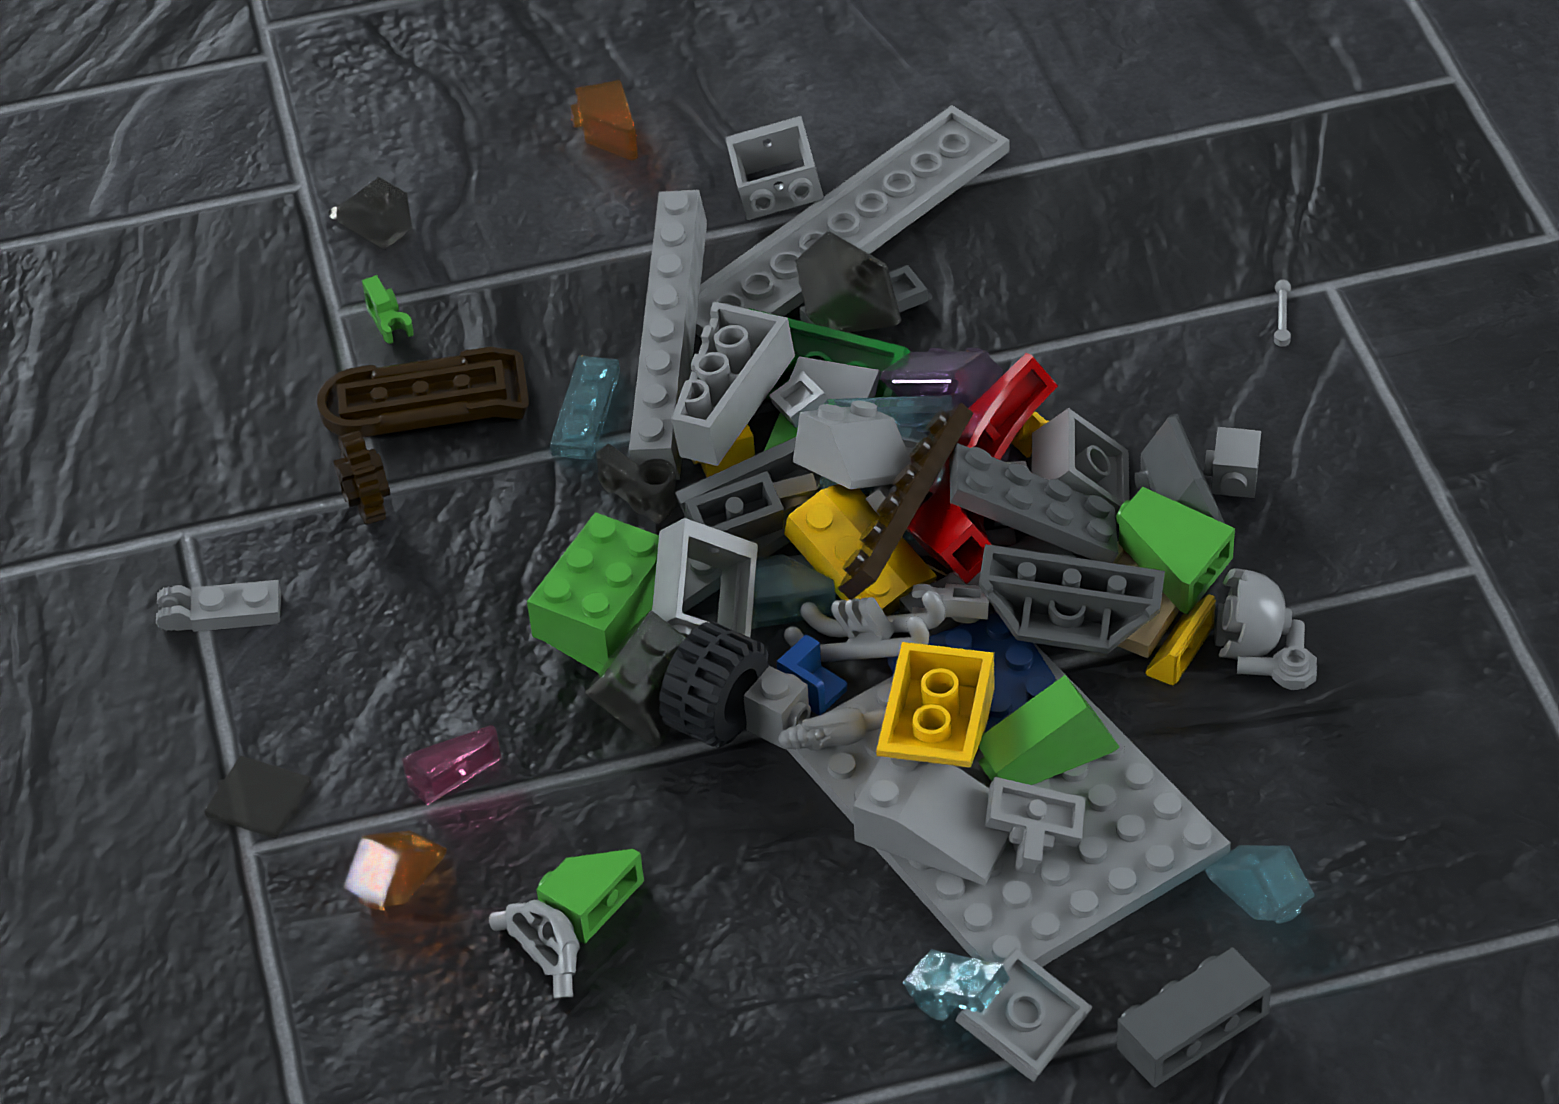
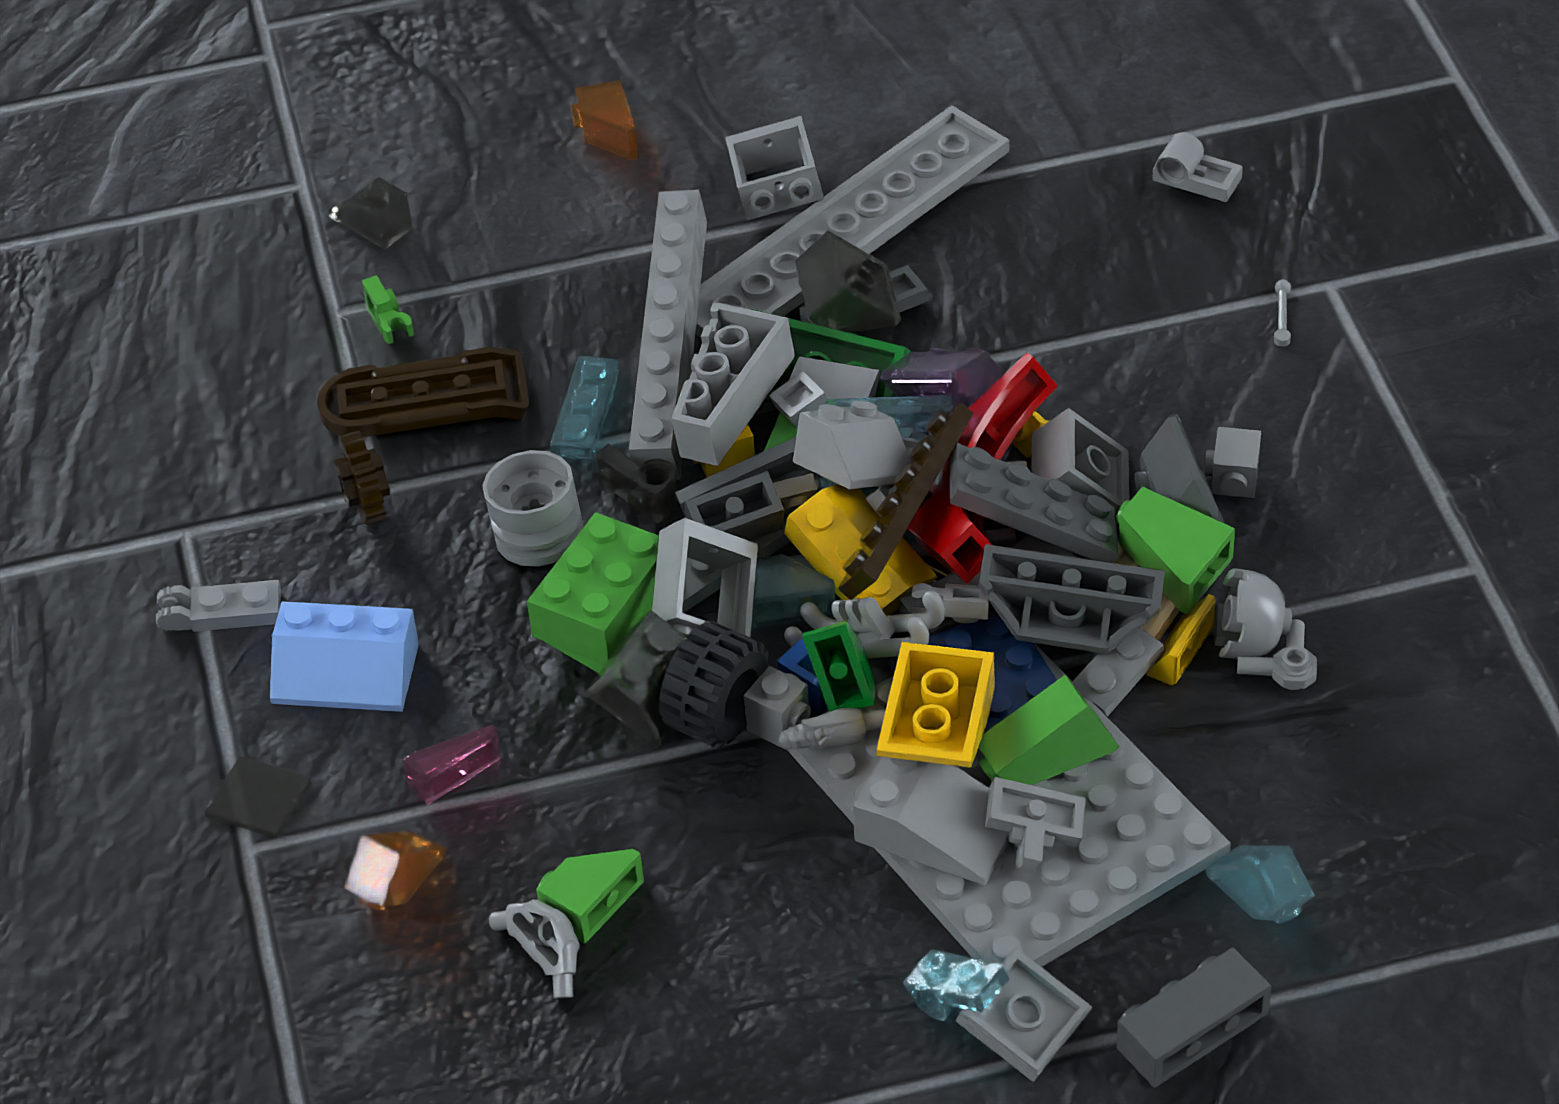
none -> light blue slope [270,601,419,712]
none -> light grey wheel [483,450,584,566]
none -> green slope [802,621,876,712]
none -> light grey plate [1072,628,1165,717]
none -> light grey plate [1153,132,1243,202]

